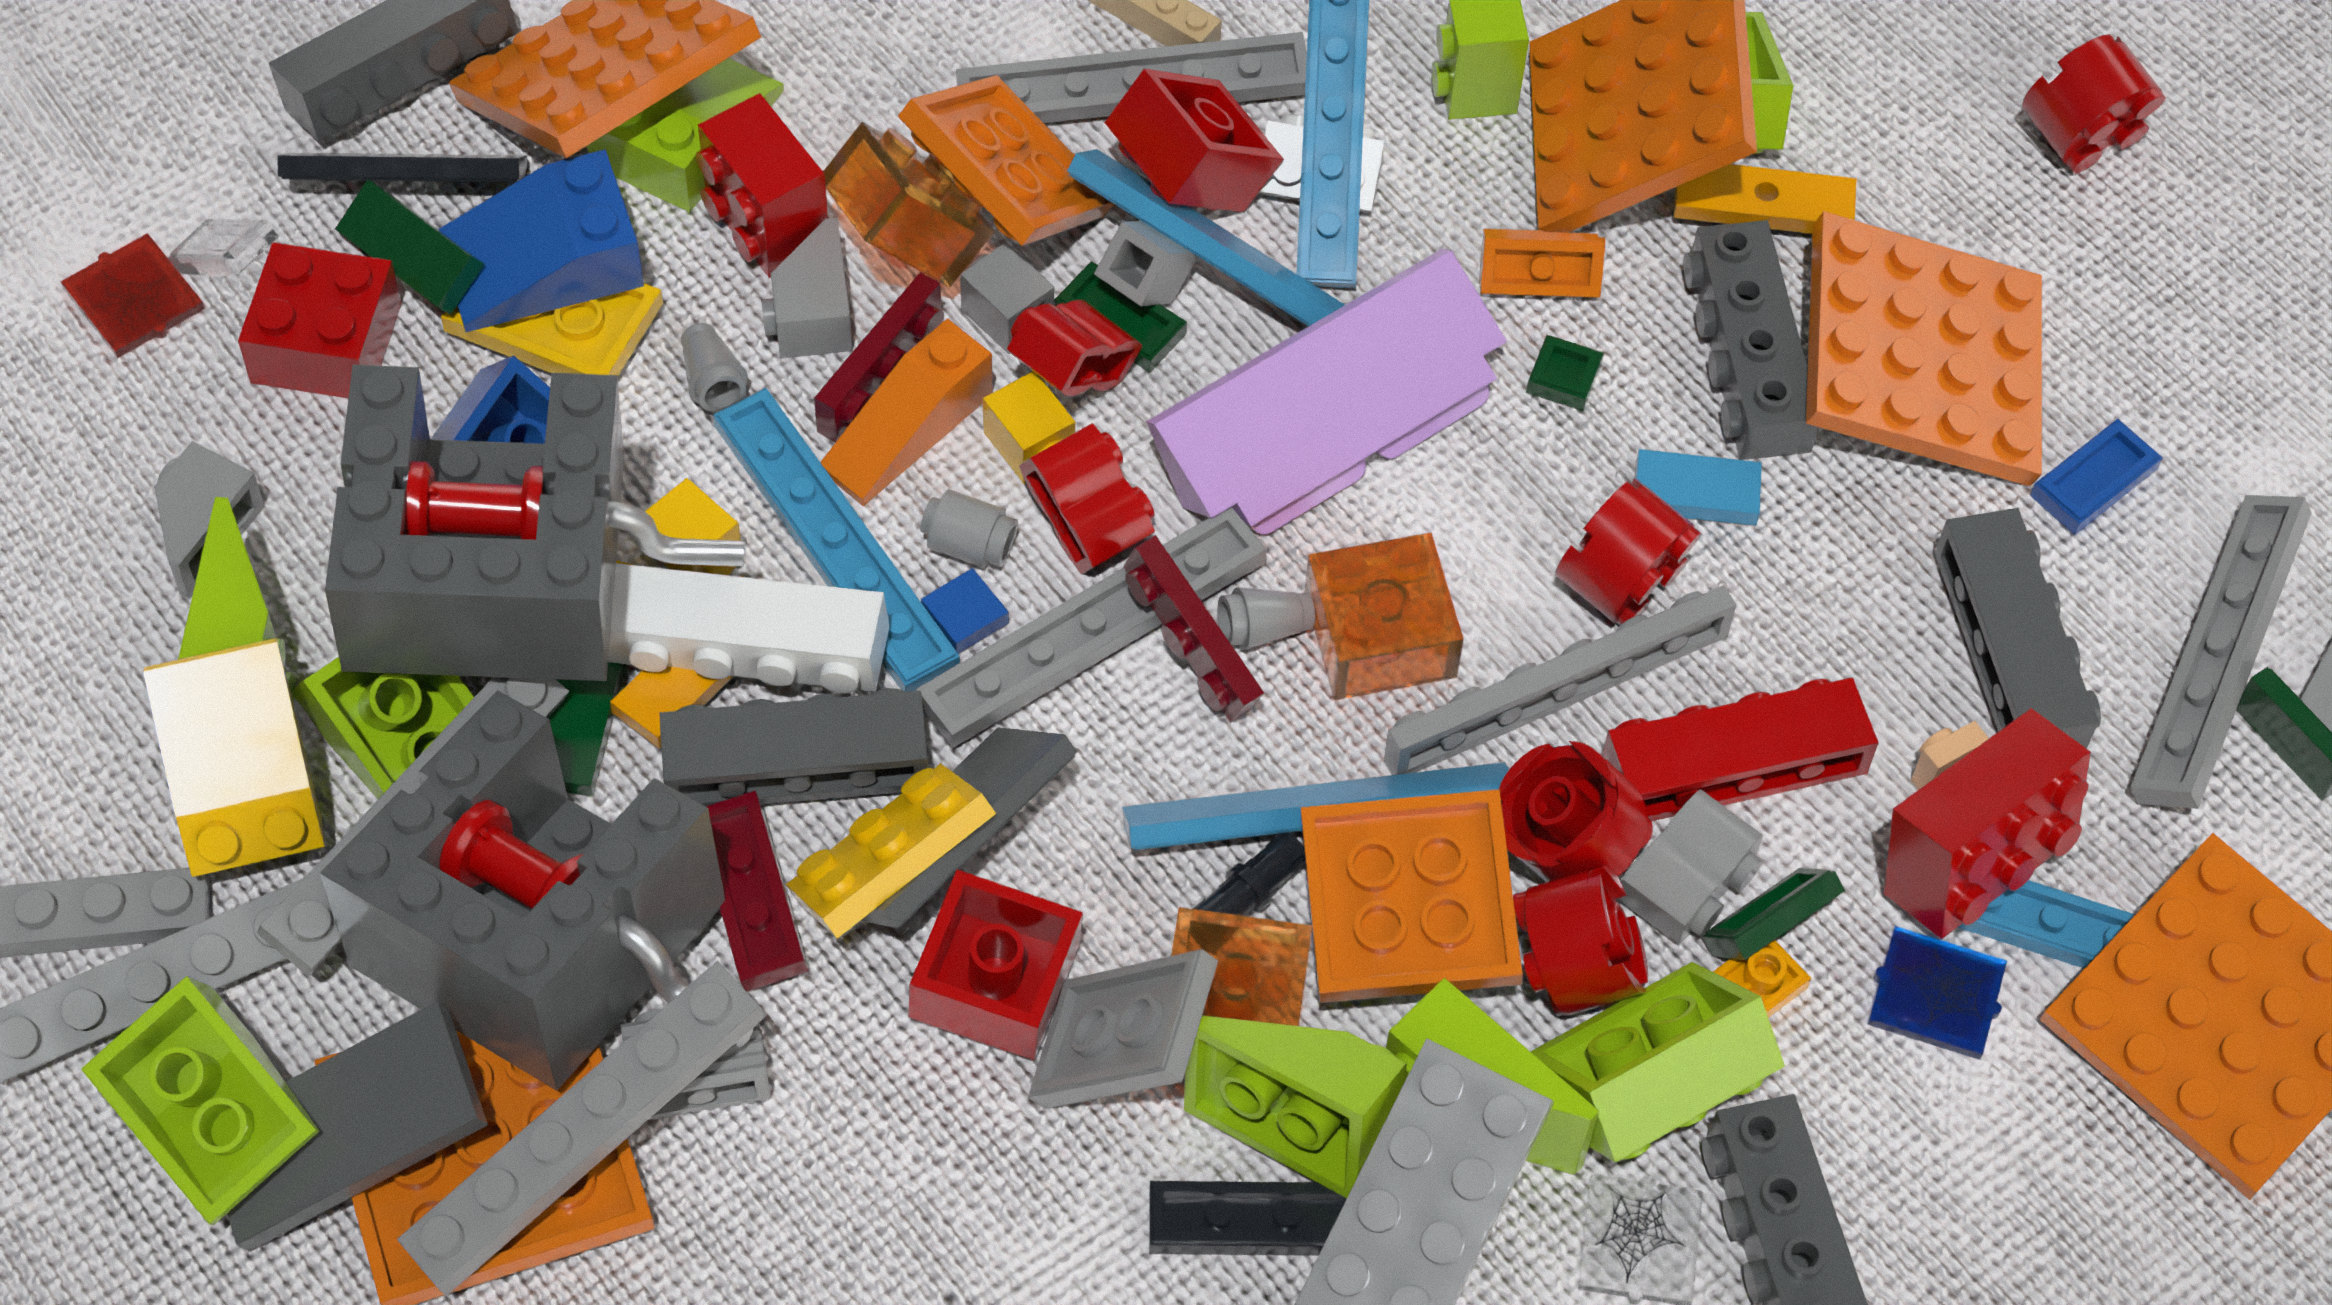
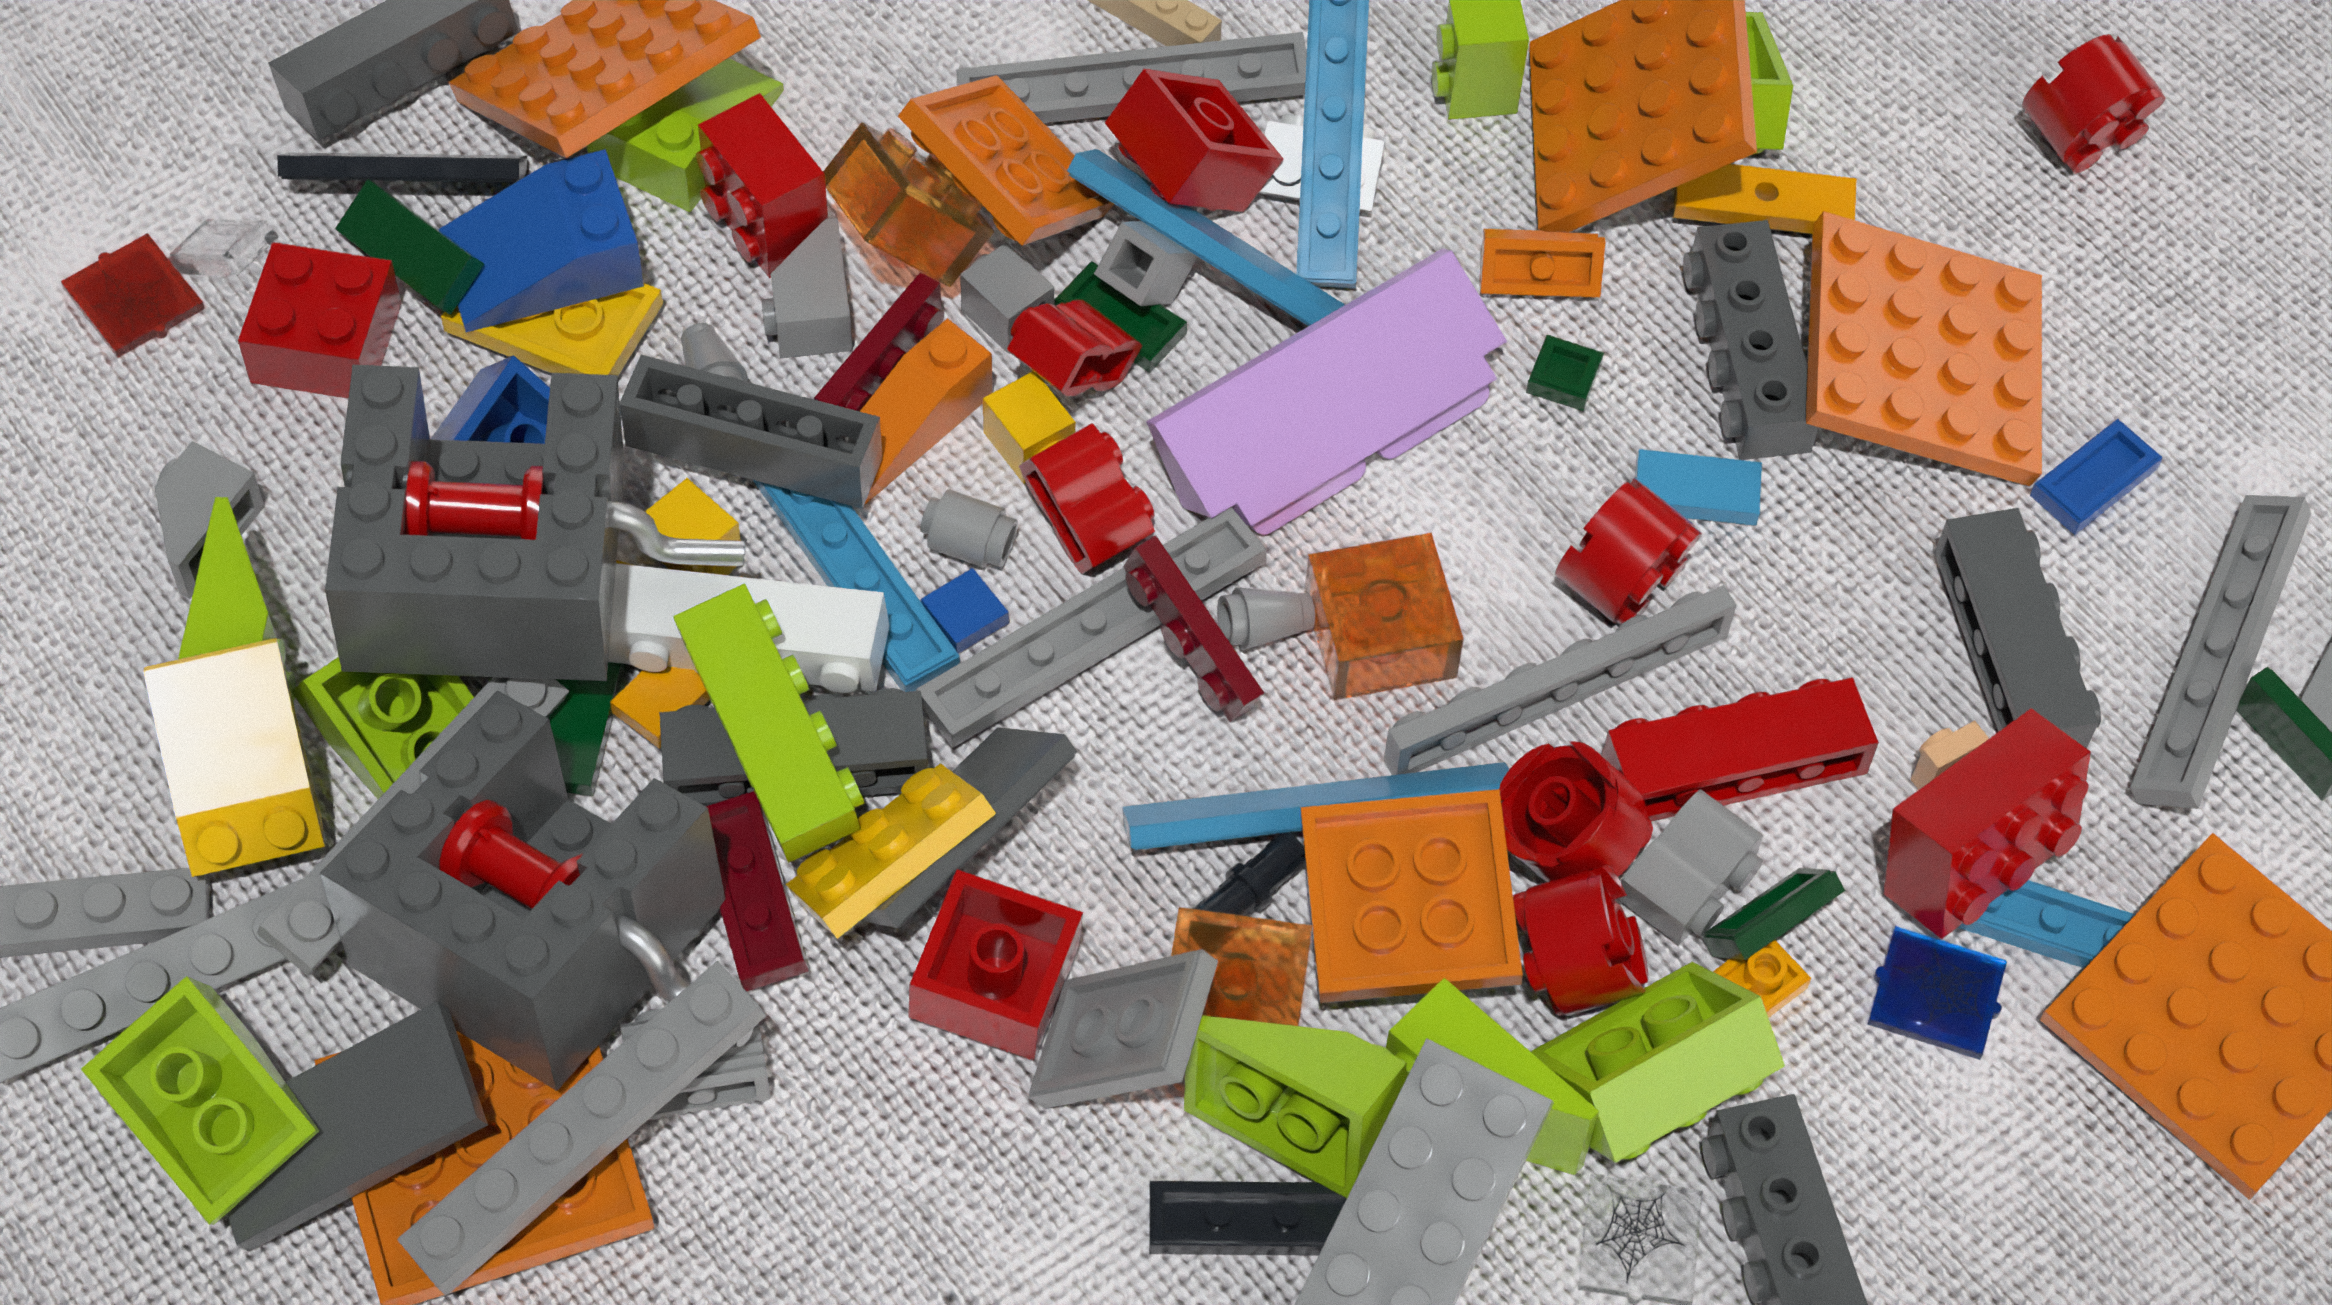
none -> dark grey brick [620,354,882,509]
none -> lime brick [673,583,864,863]

